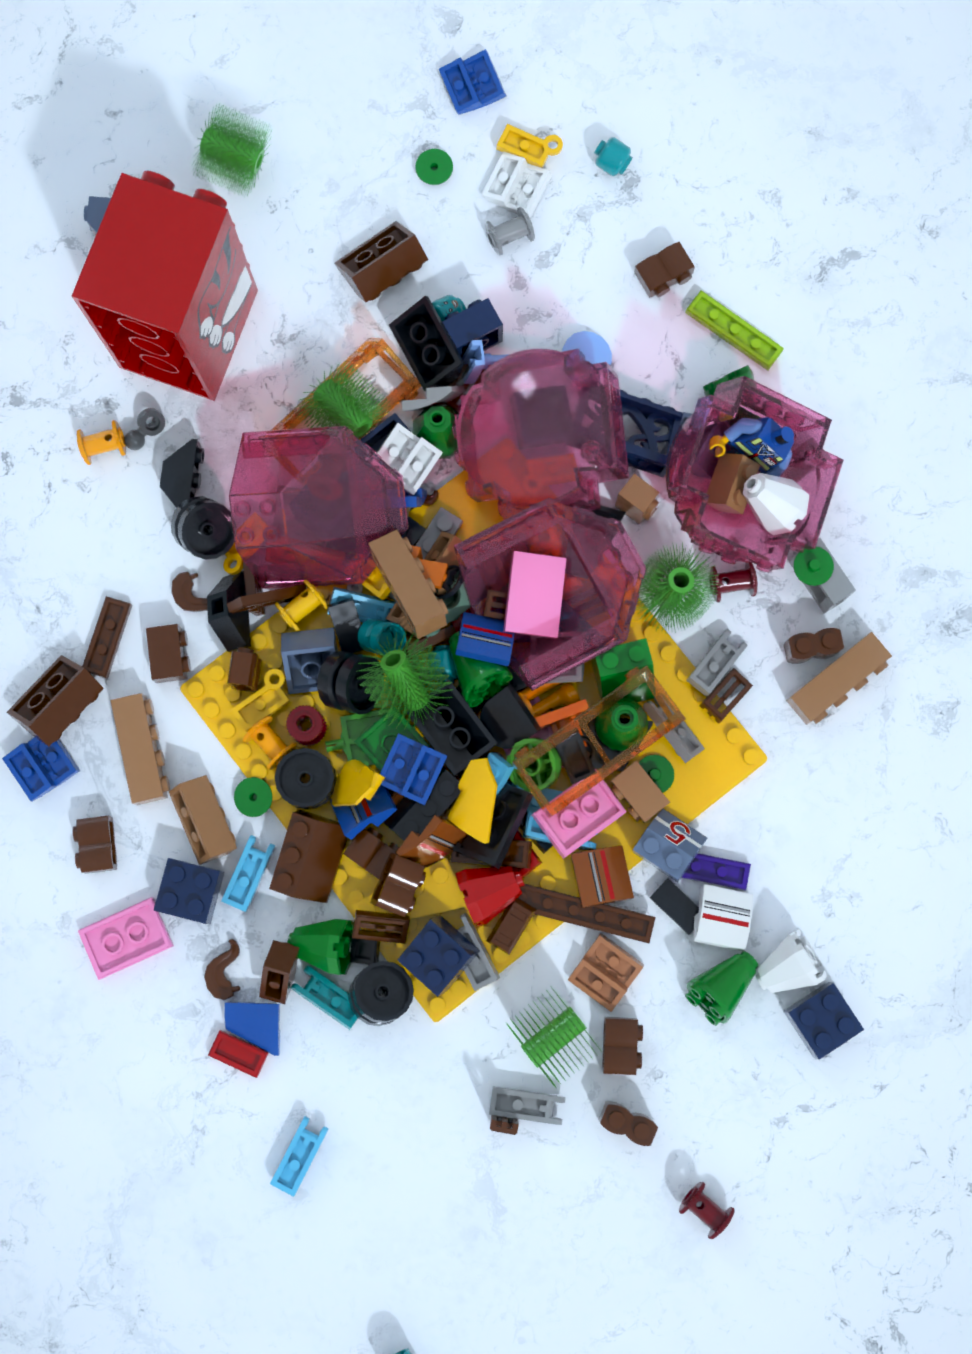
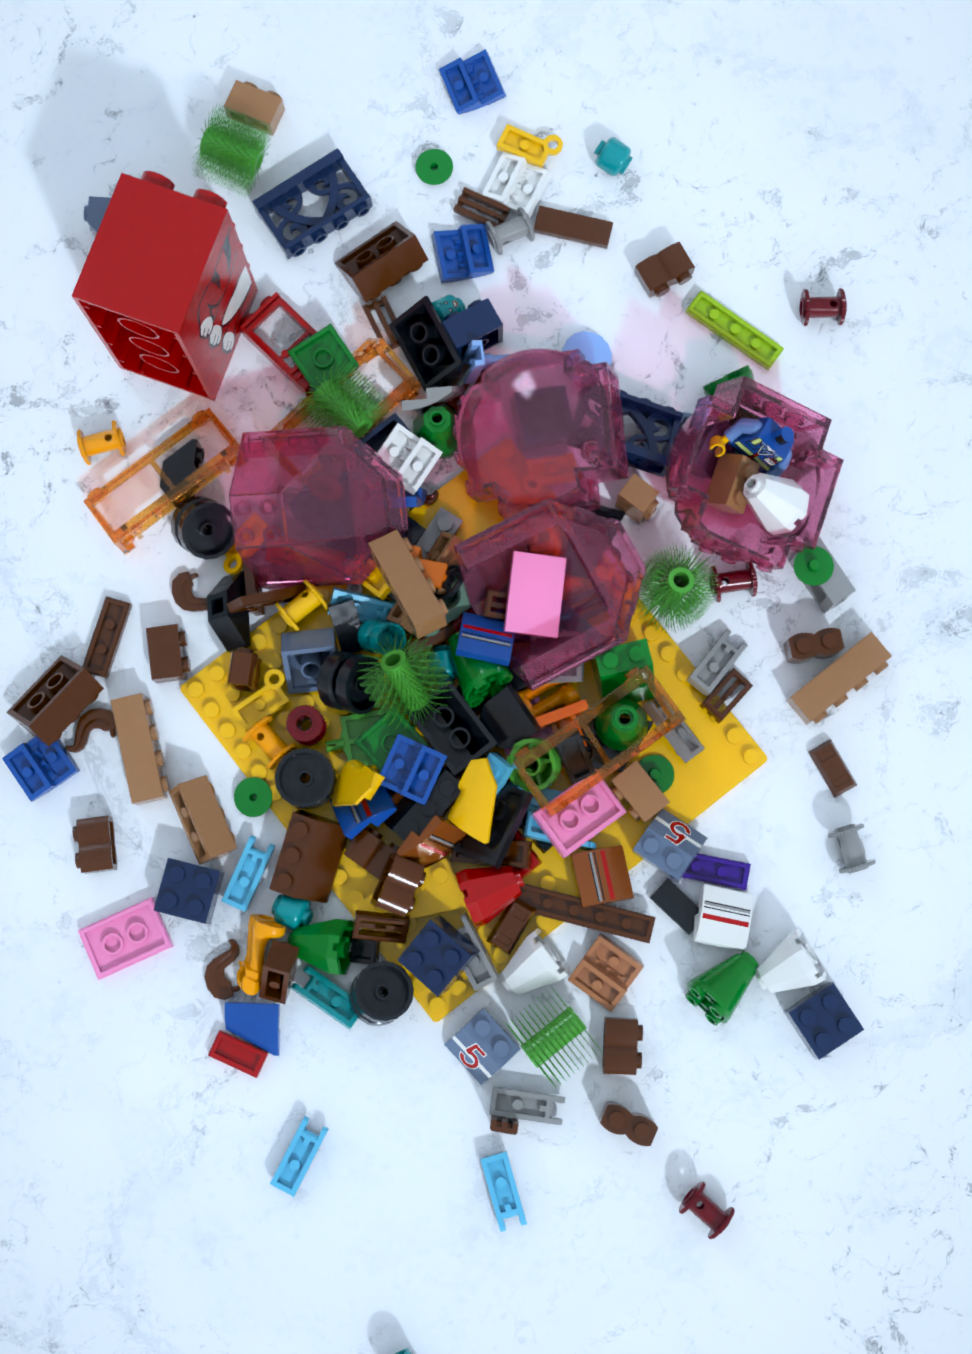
dark grey plate [124,408,165,450] -> none
none -> reddish brown piece [65,708,116,753]
none -> clear orange windscreen [83,408,249,555]
none -> medium nougat brick [224,80,285,136]
none -> light orange piece [237,914,286,995]
none -> door [240,292,317,397]
none -> dark blue fence [252,148,373,259]
none -> teal head [271,894,314,931]
none -> green tile [287,324,360,391]
none -> reddish brown tile [362,296,400,353]
none -> blue slope [431,224,494,283]
none -> sand blue slope [444,1007,521,1085]
none -> reddish brown tile [453,187,510,227]
none -> medium azure hinge [480,1150,527,1232]
none -> white cone [502,928,571,995]
none -> reddish brown tile [534,205,613,249]
none -> dark red hose [799,288,847,326]
none -> reddish brown tile [808,739,858,798]
none -> light grey hose [828,823,876,874]

